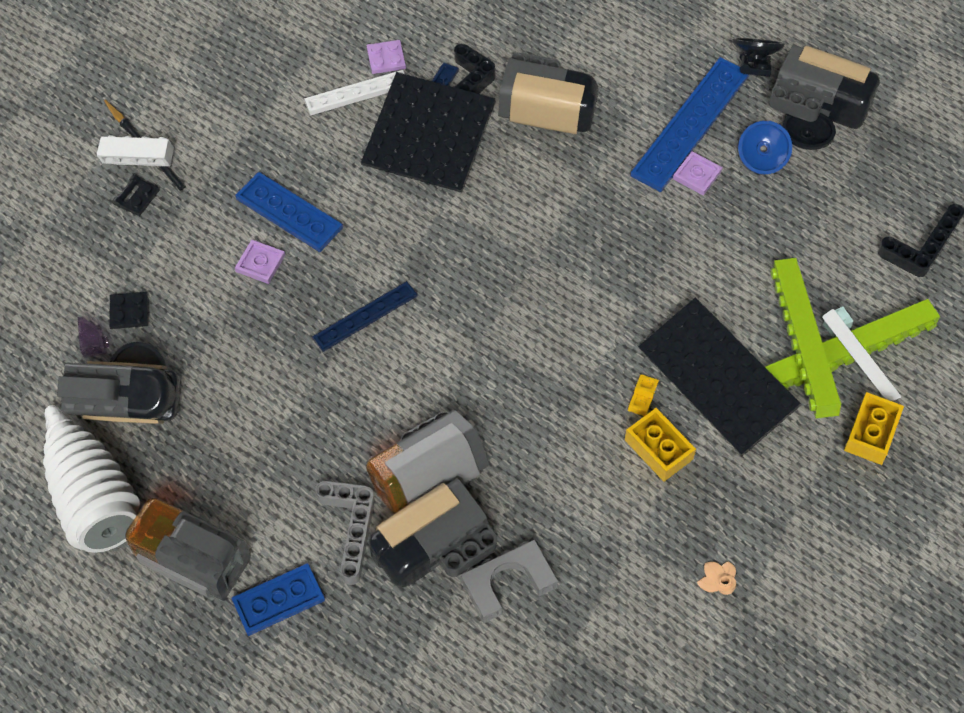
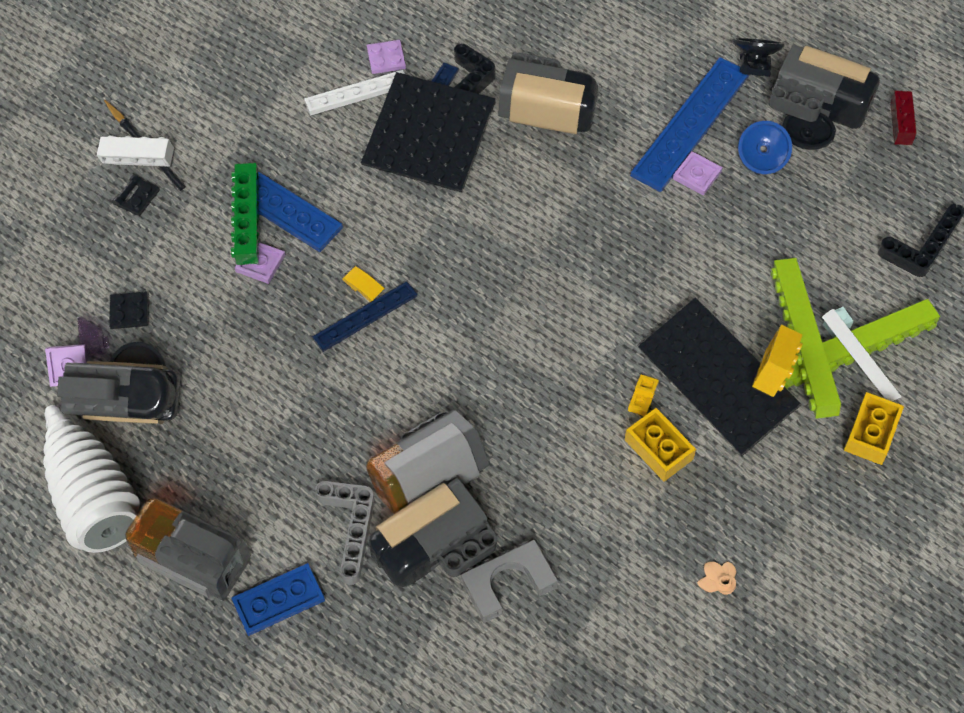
none -> lavender plate [45,344,88,387]
none -> green brick [231,163,259,265]
none -> yellow slope [342,266,385,302]
none -> yellow brick [752,324,803,397]
none -> dark red brick [890,91,917,145]

